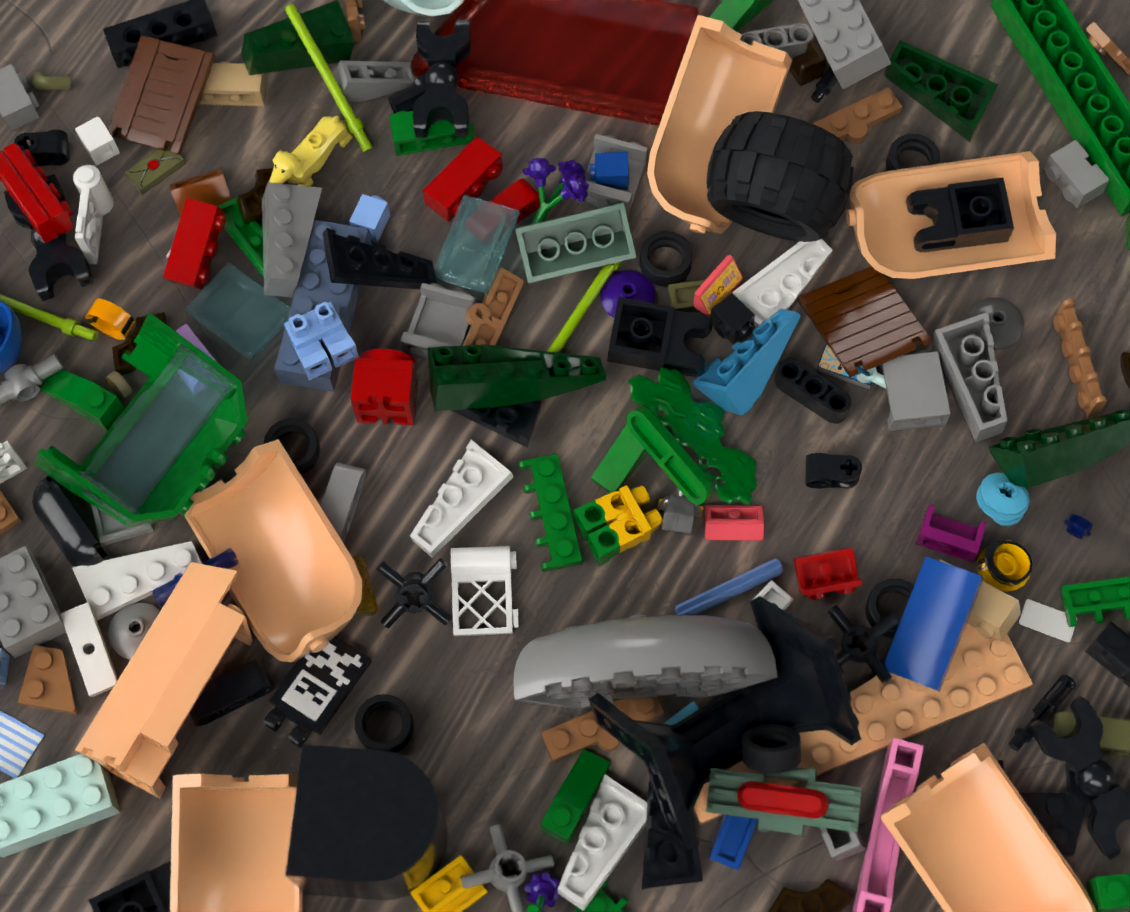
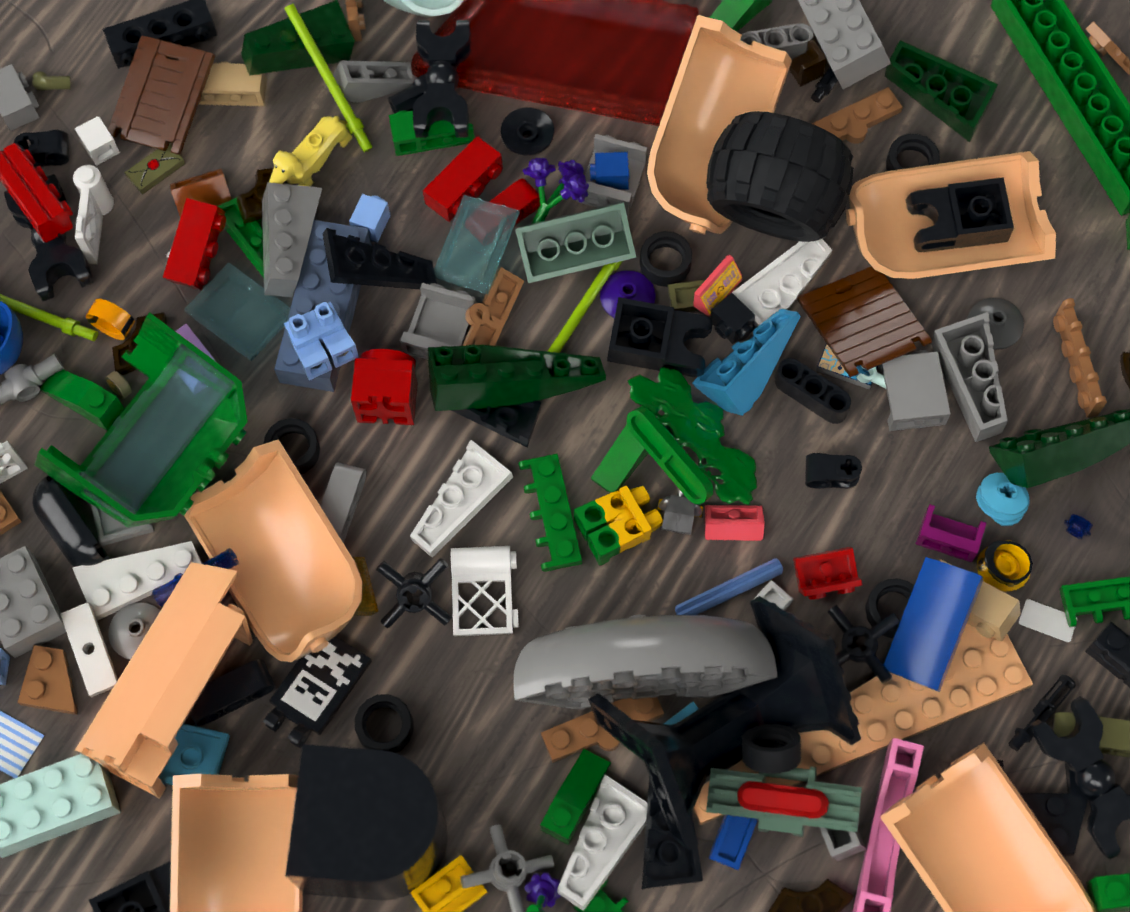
light grey brick [1044,140,1110,209] -> none
none -> medium azure tile [159,723,230,786]
none -> black dish [500,107,554,156]

